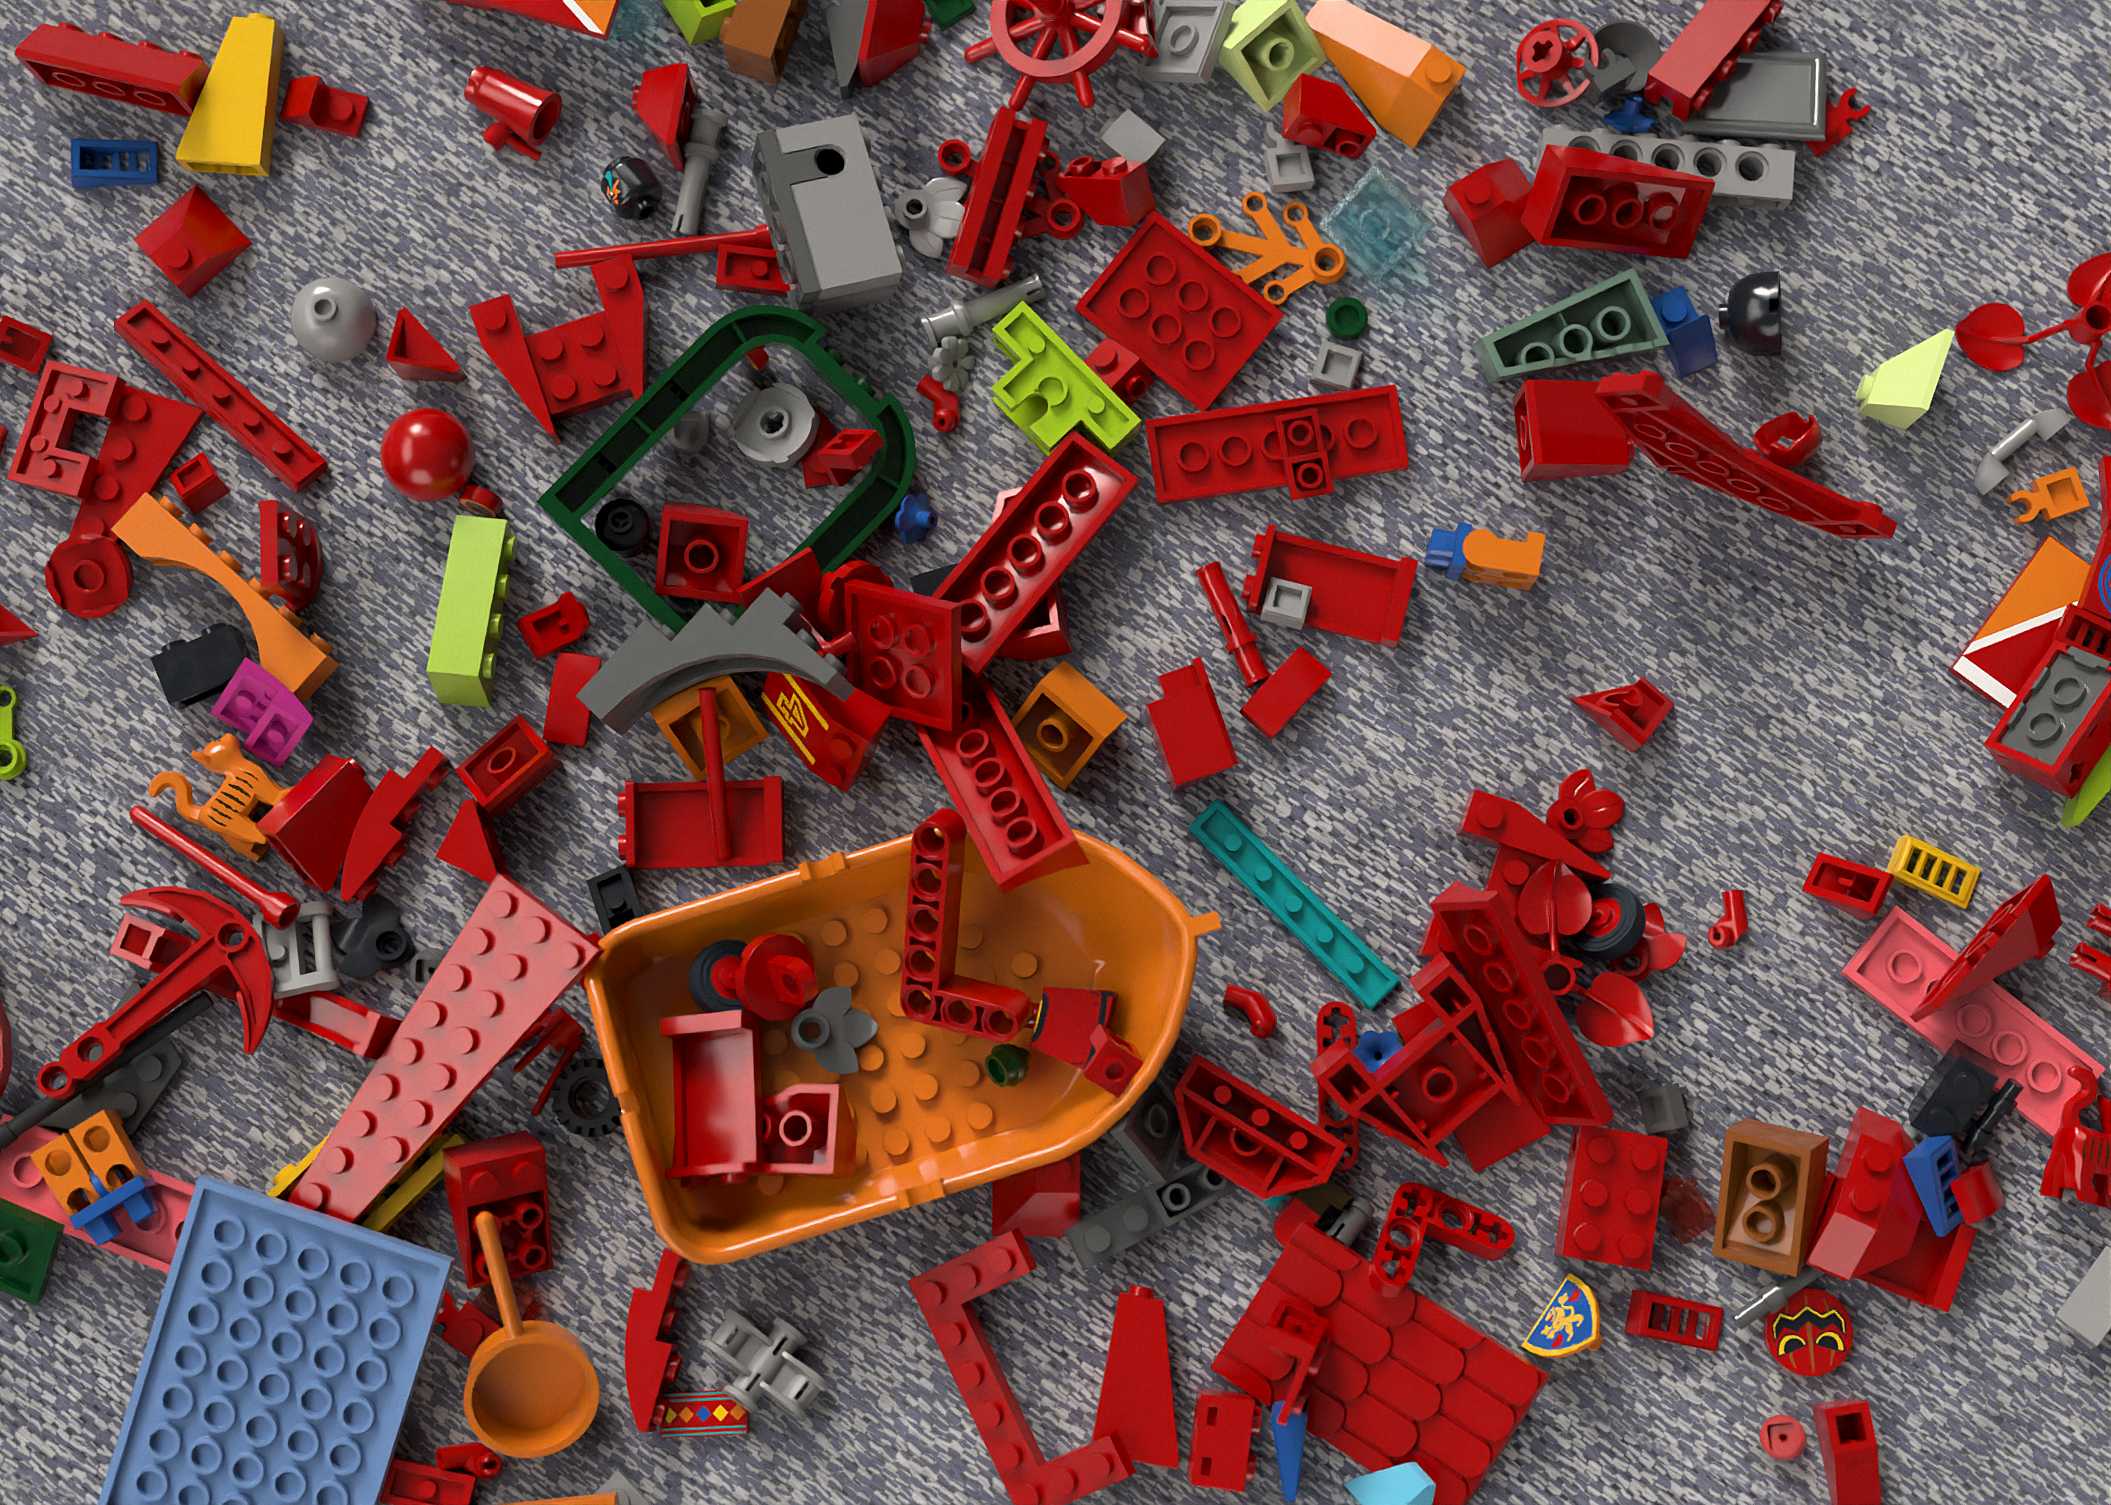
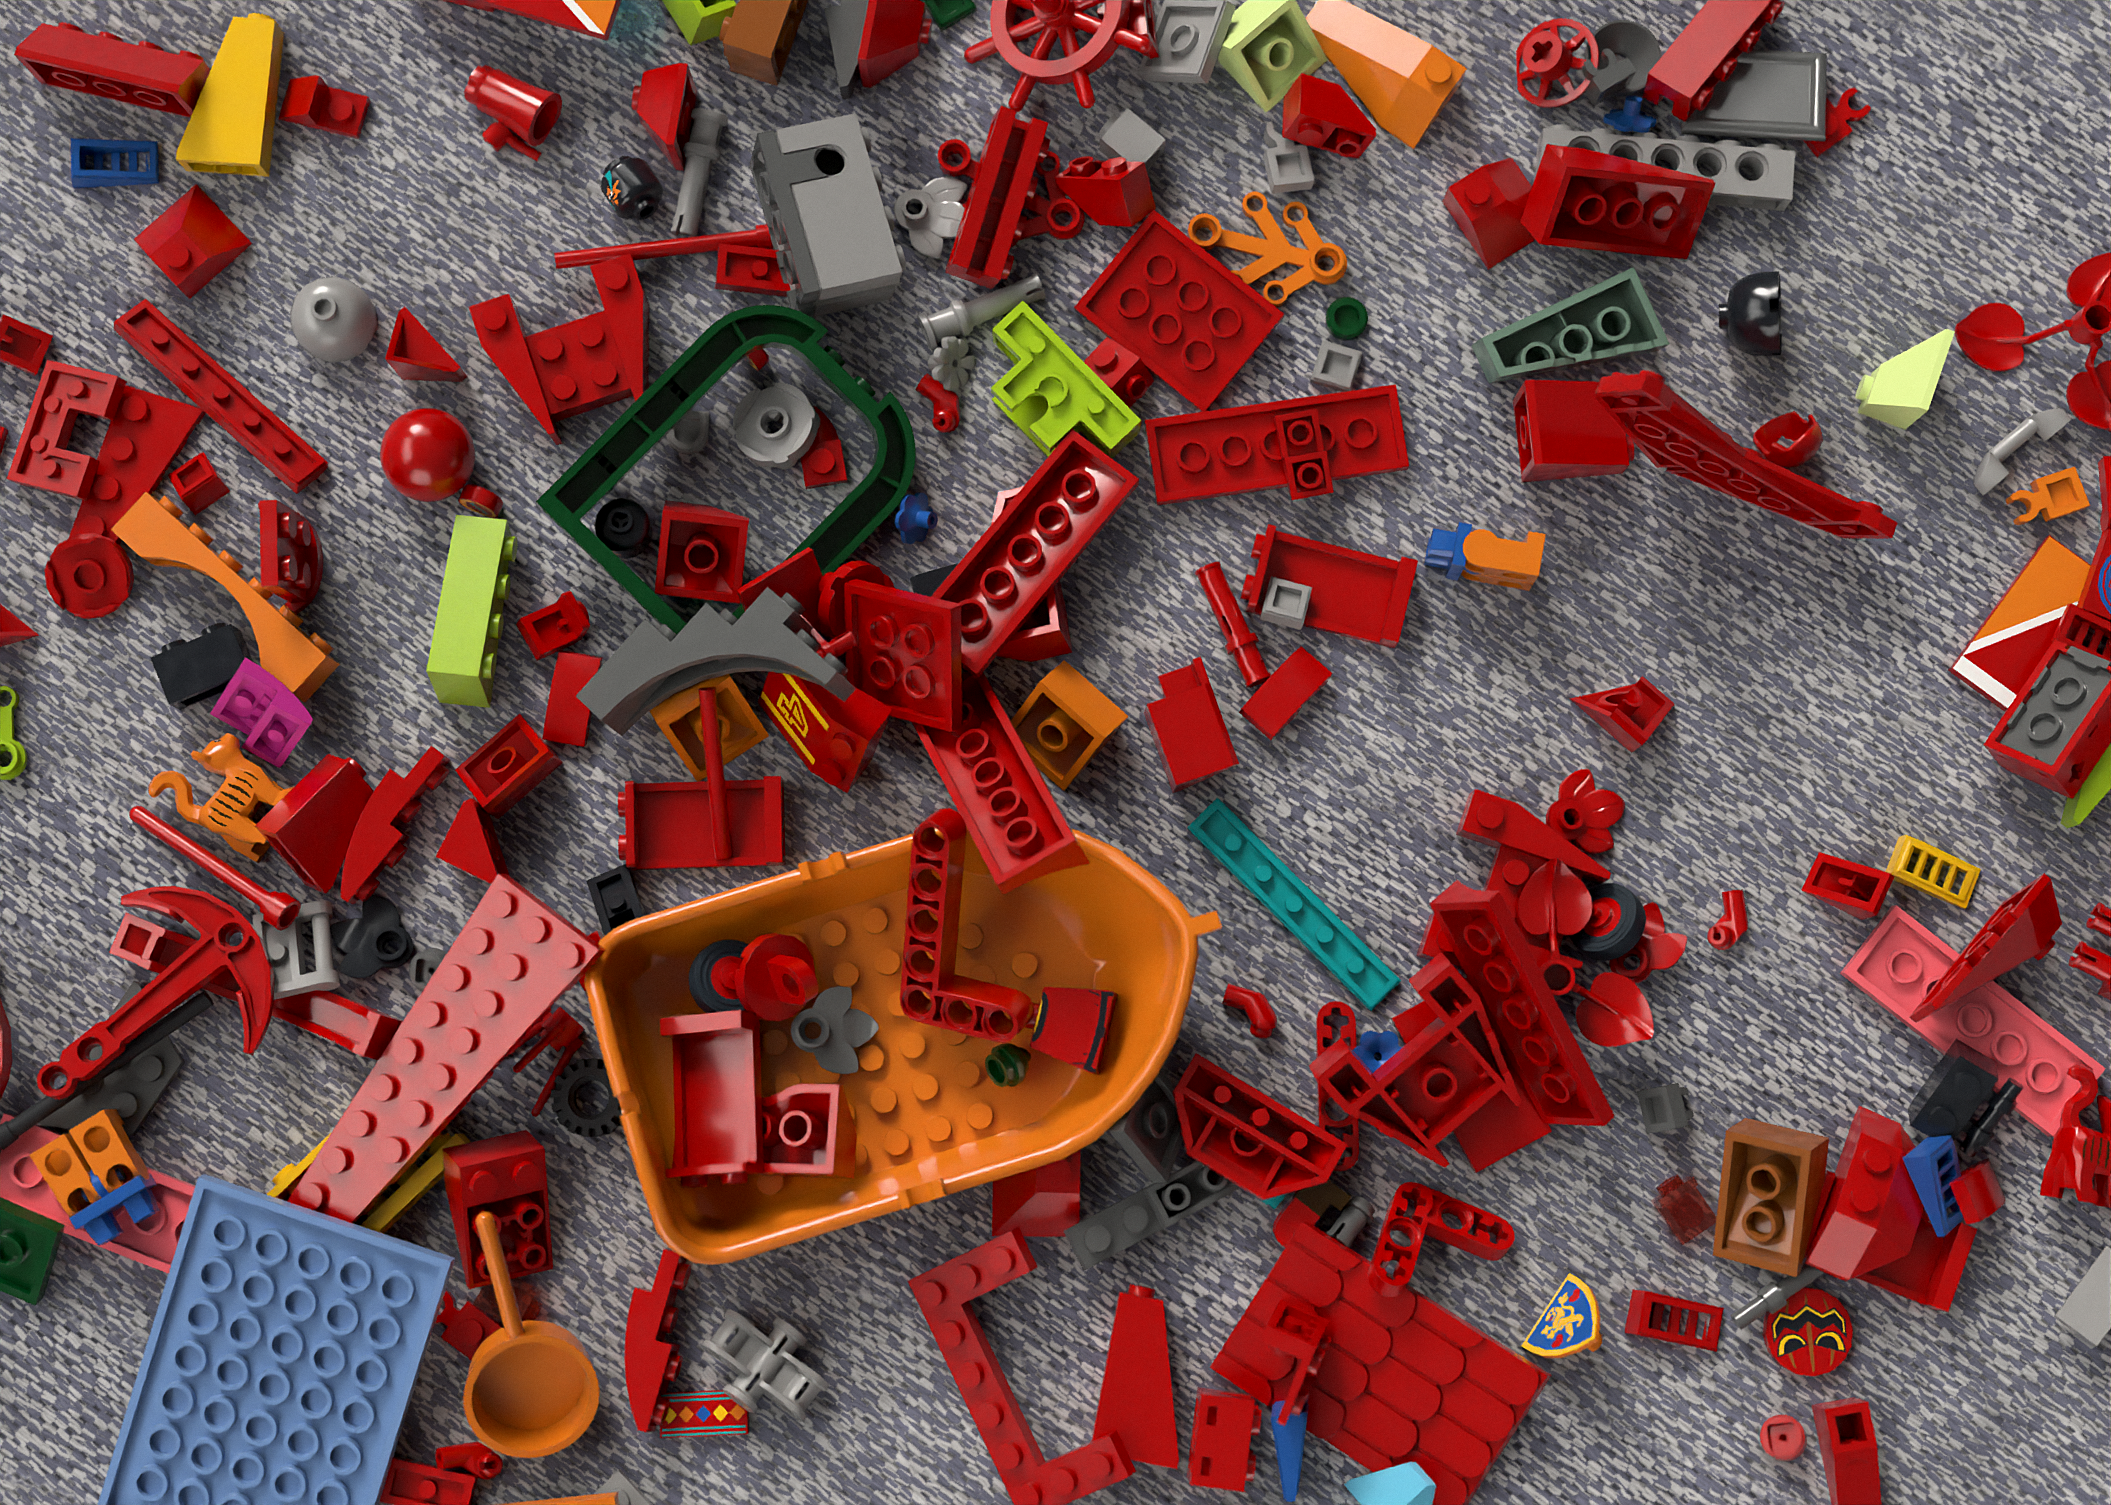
red bracket [817,429,884,487] -> none
red bracket [1083,1023,1144,1097] -> none
clear light blue slope [1318,163,1435,285] -> none
red piece [1554,1125,1668,1271] -> none
blue slope [1649,285,1718,379] -> none

